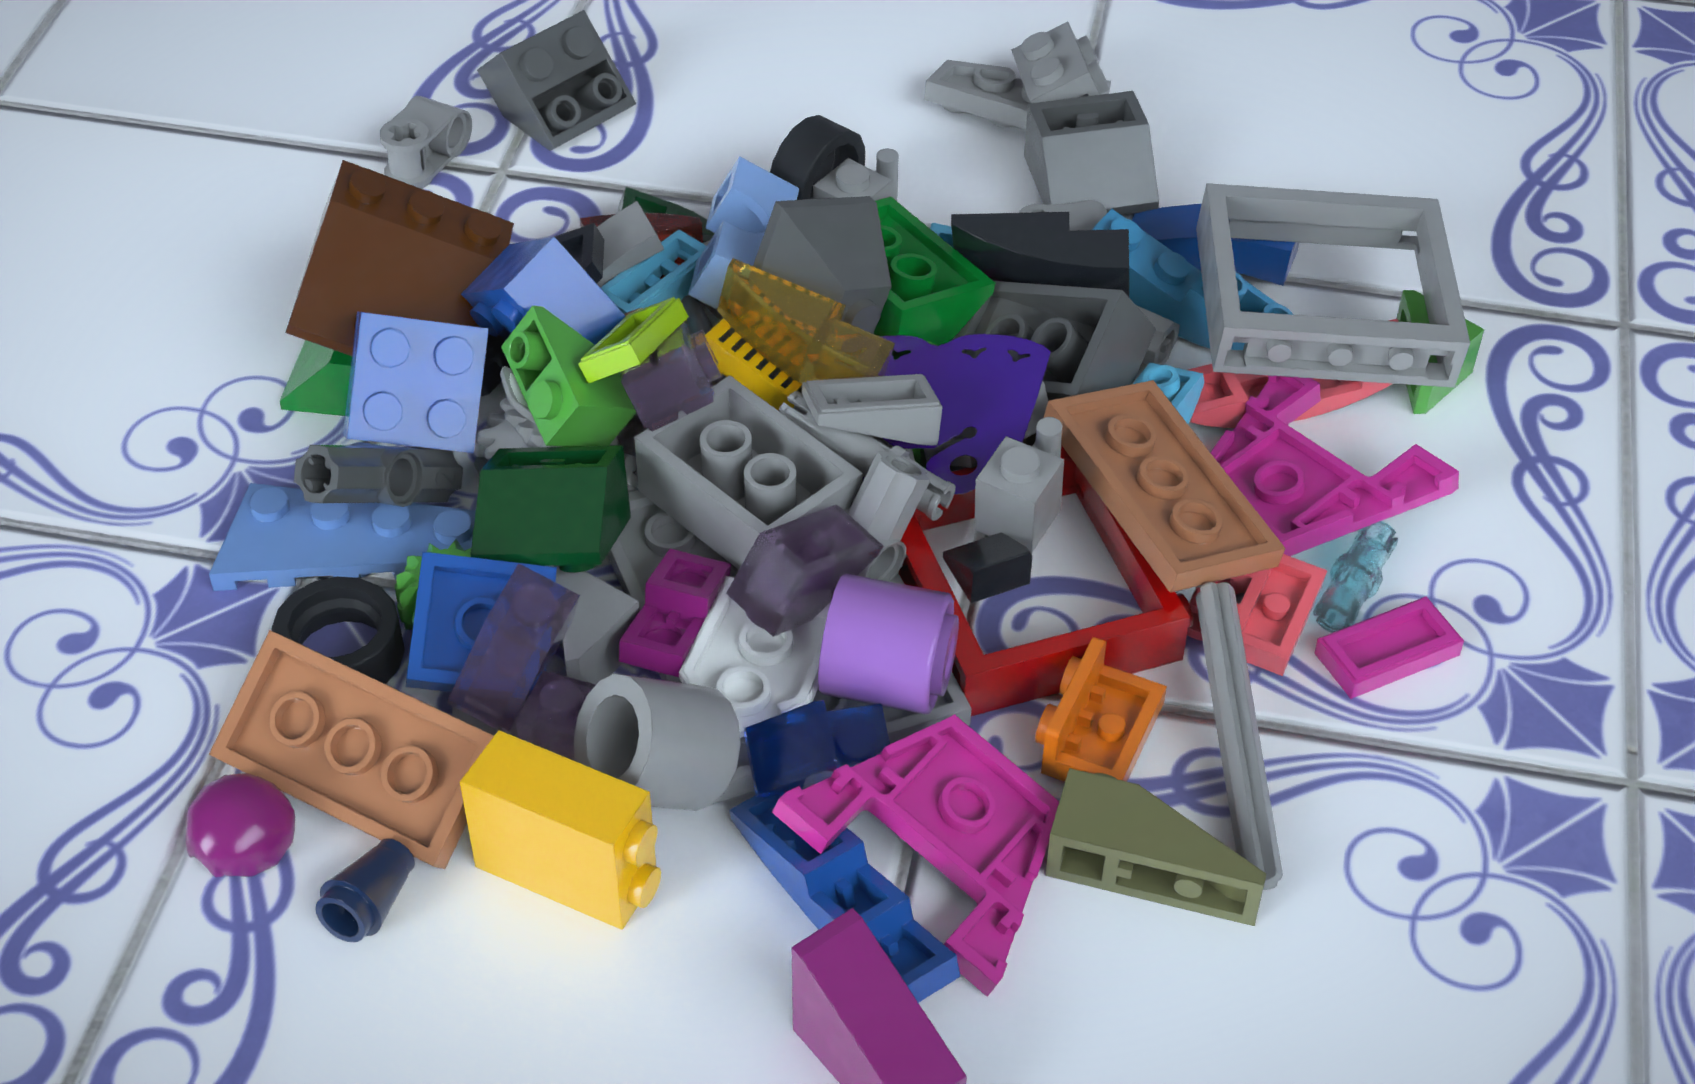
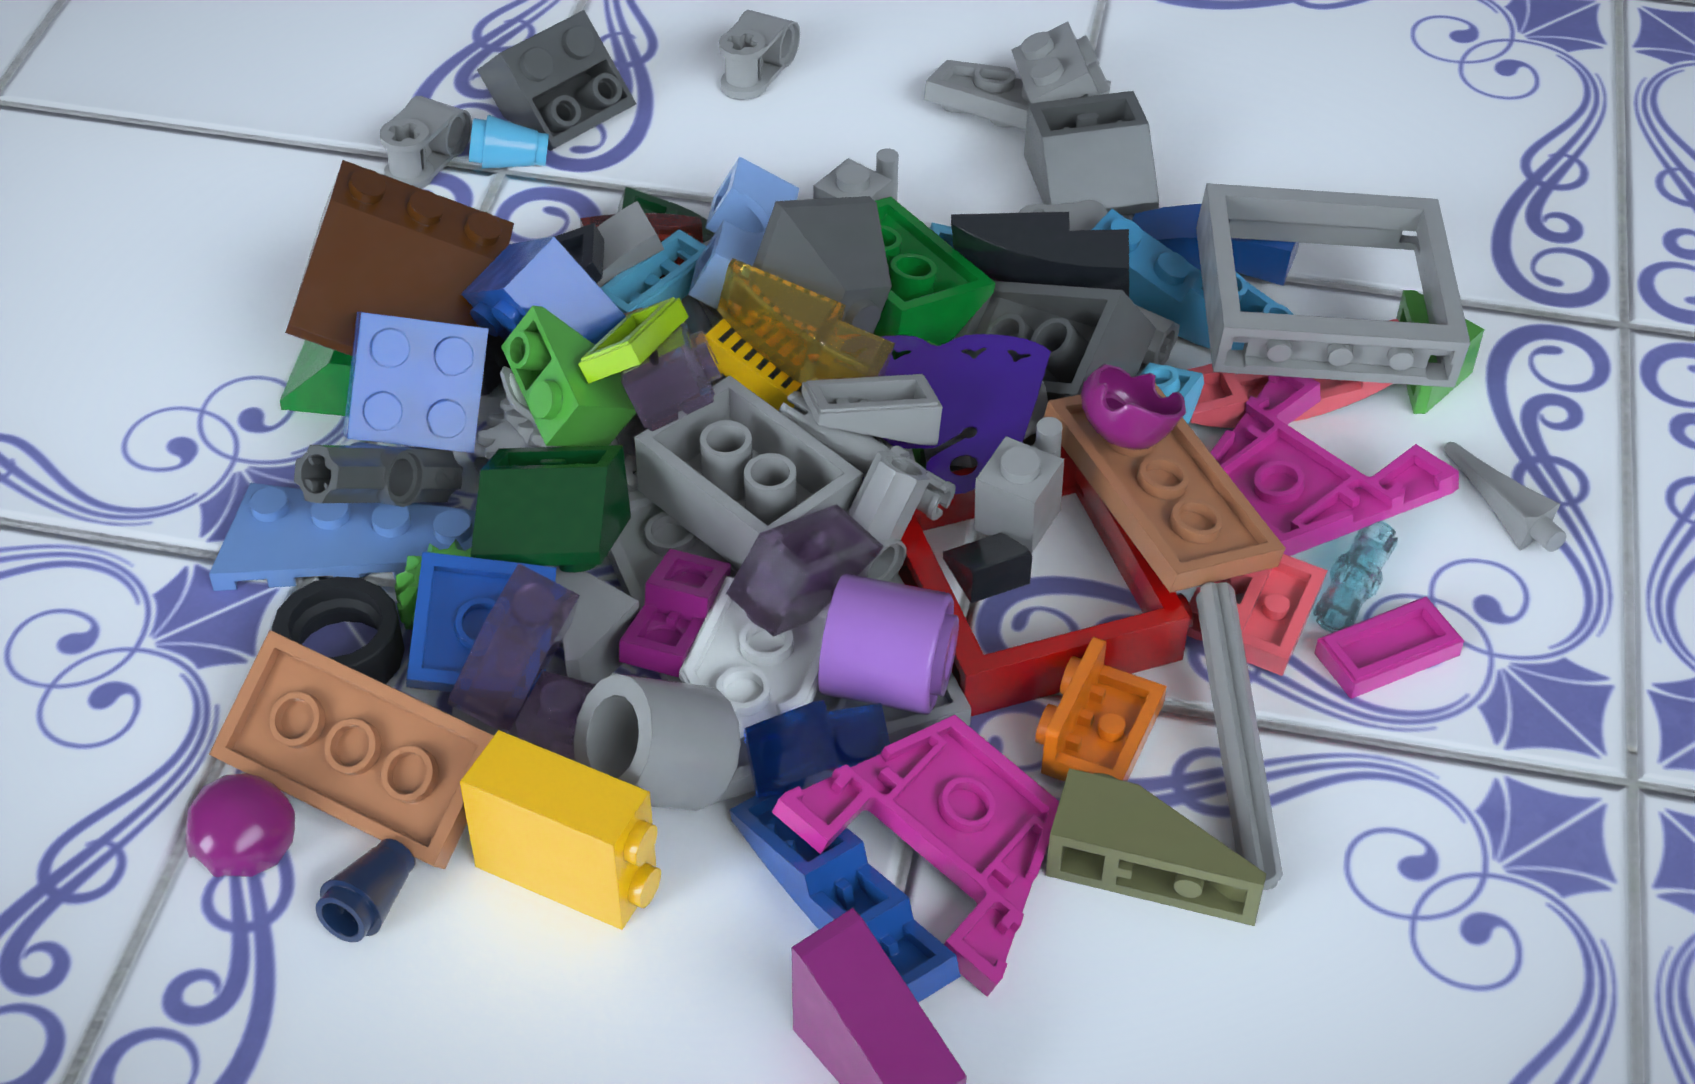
black tyre [770,115,865,200] -> none
none -> medium azure cone [469,115,549,169]
none -> light grey piece [719,10,800,100]
none -> magenta hair [1081,364,1186,450]
none -> light grey piece [1444,442,1566,552]

